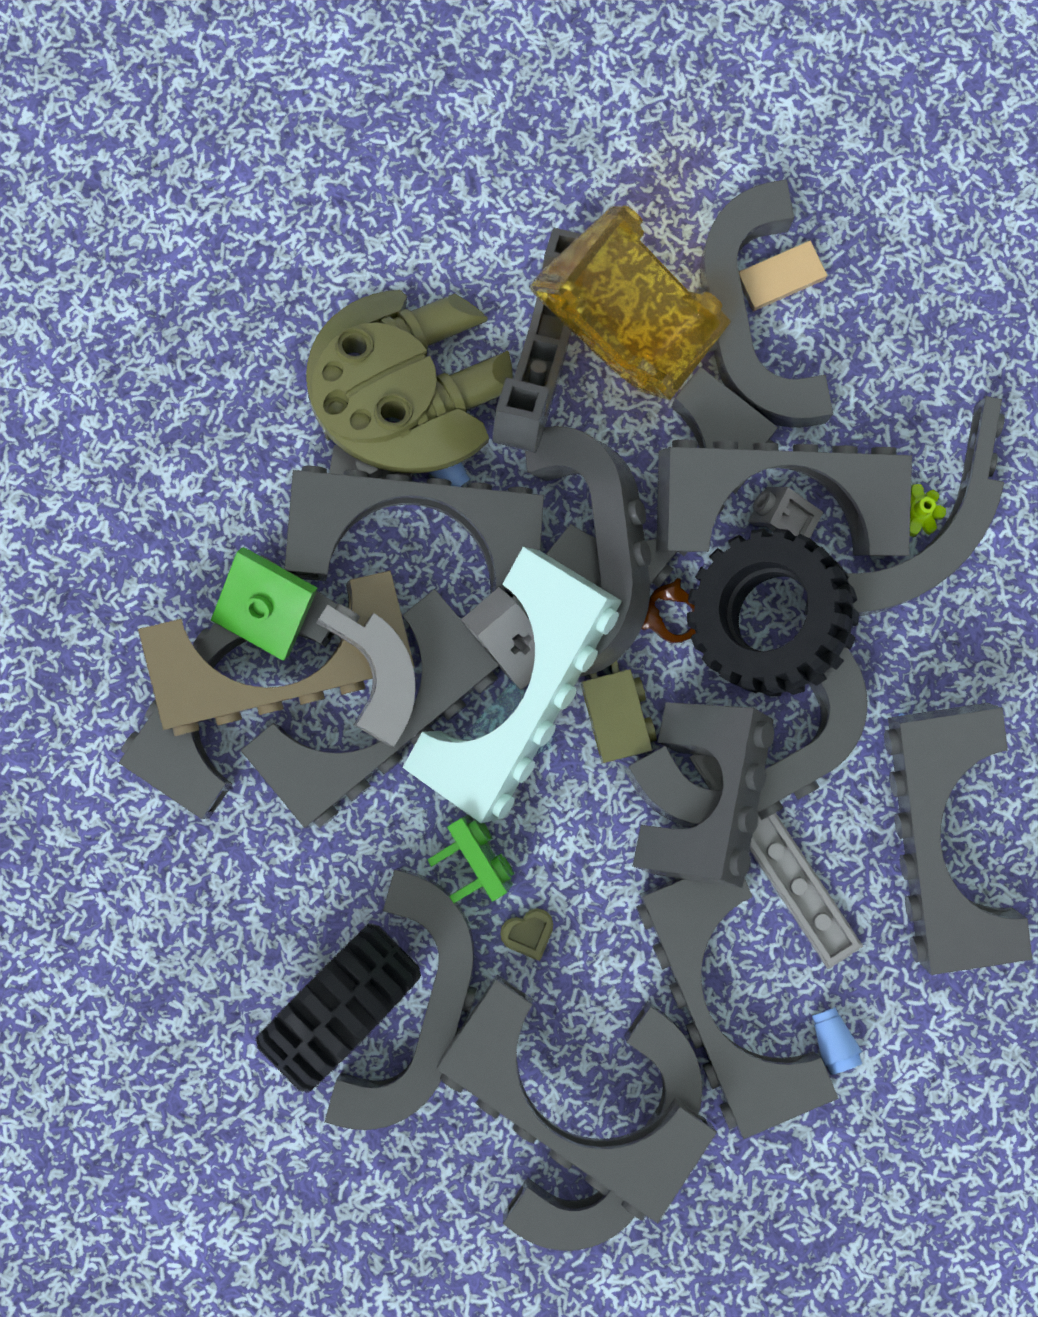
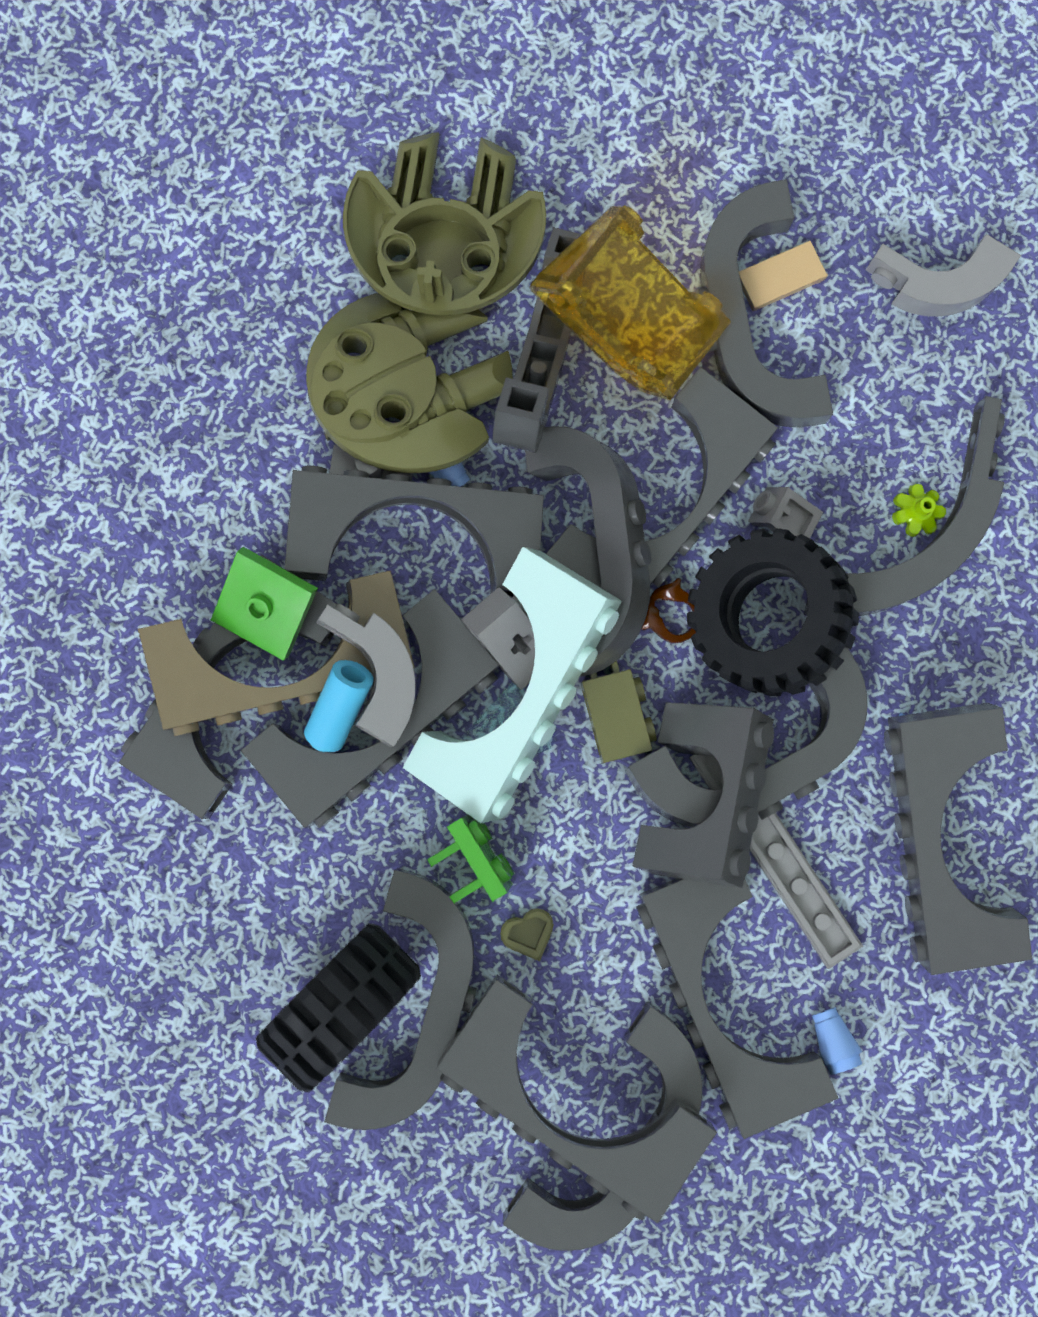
dark grey arch [656,440,912,556] -> none
none -> medium azure brick [304,660,374,752]
none -> olive piece [343,132,546,315]
none -> light grey arch [866,234,1021,317]

